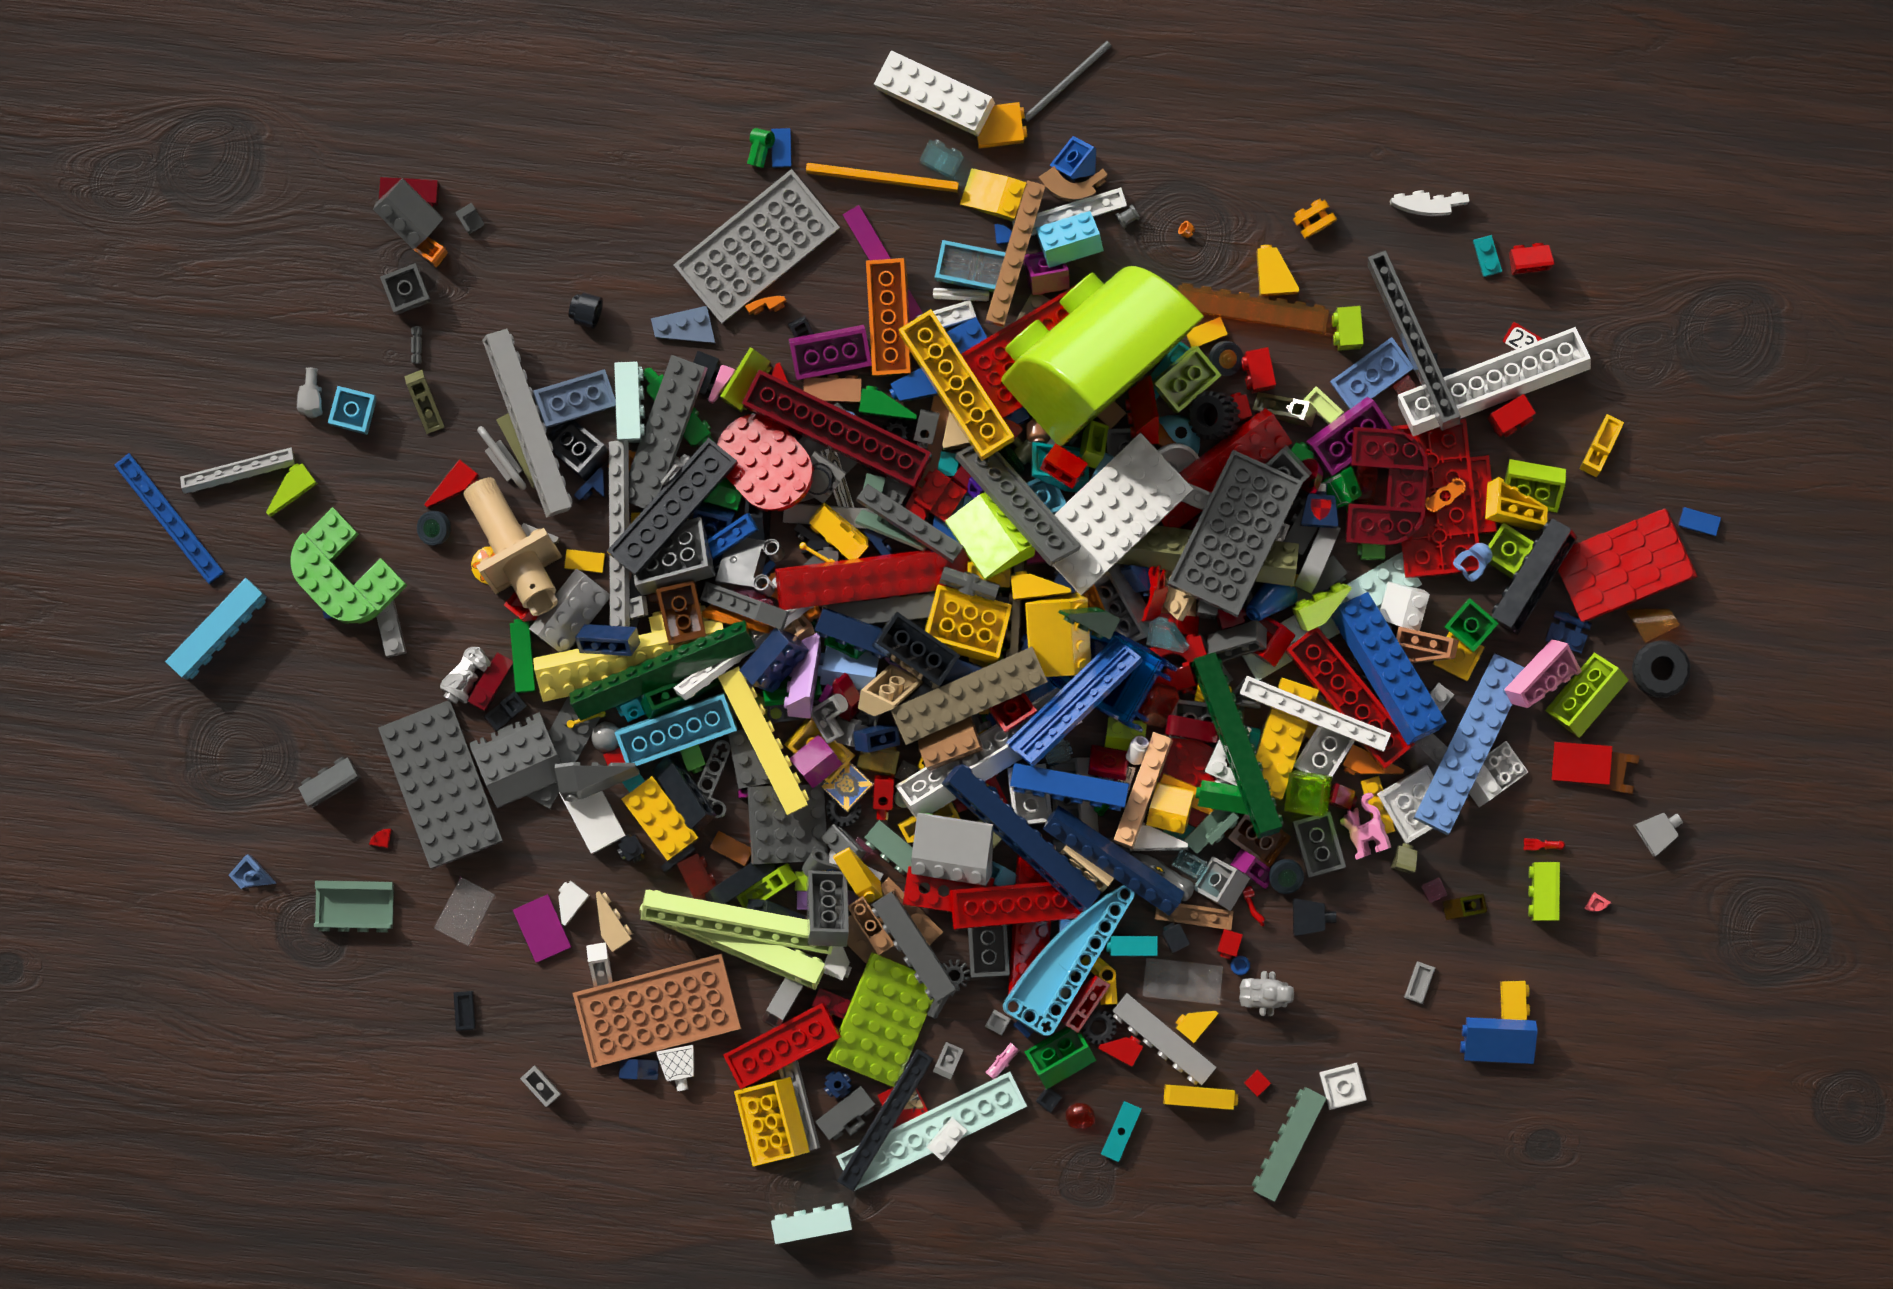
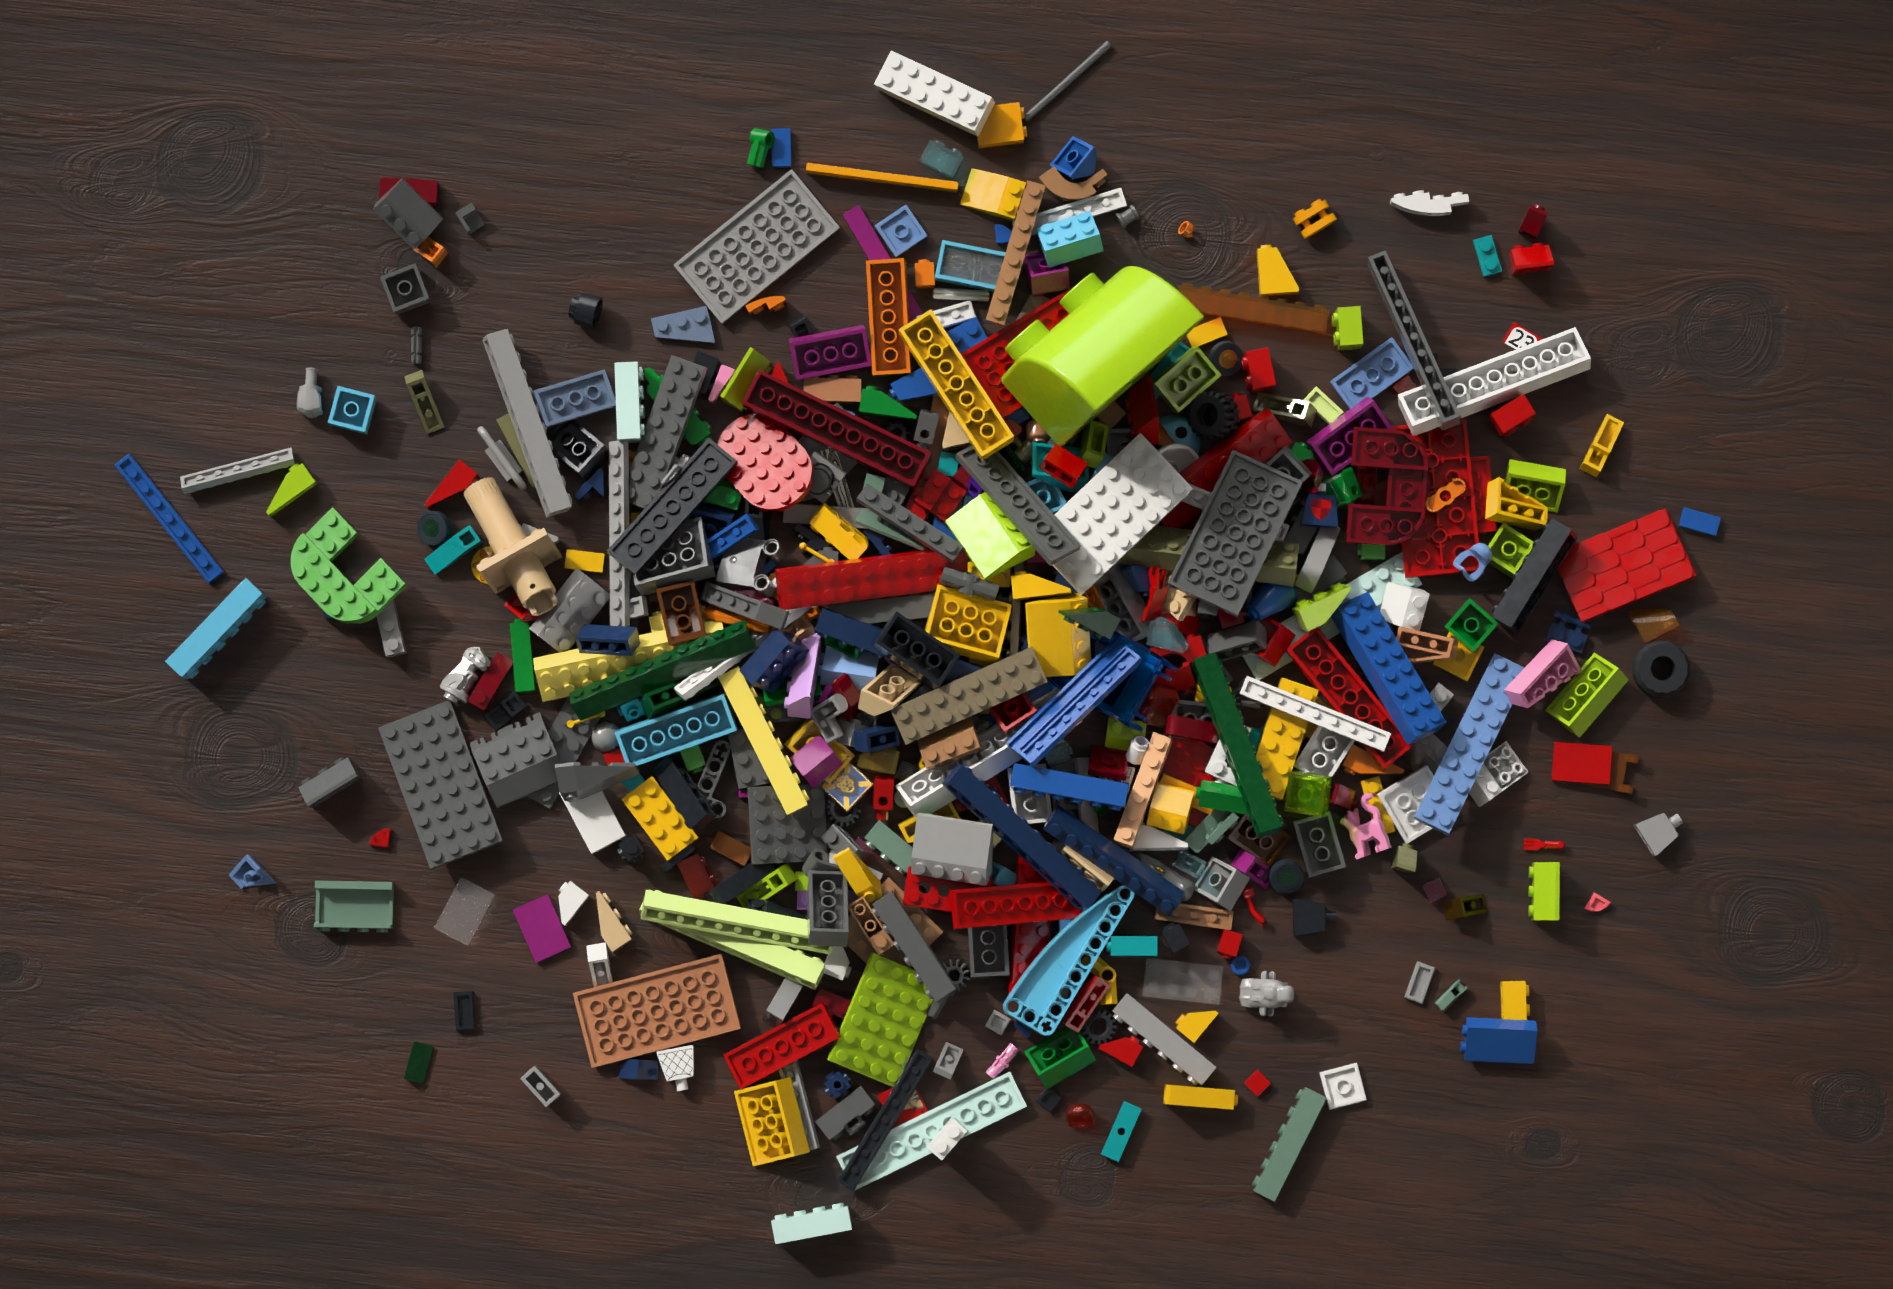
none -> dark green slope [404,1041,434,1084]
none -> teal slope [424,525,483,575]
none -> medium blue plate [875,205,927,258]
none -> orange brick [915,259,935,289]
none -> sand green bar [1435,979,1468,1012]
none -> dark red slope [1517,204,1548,239]

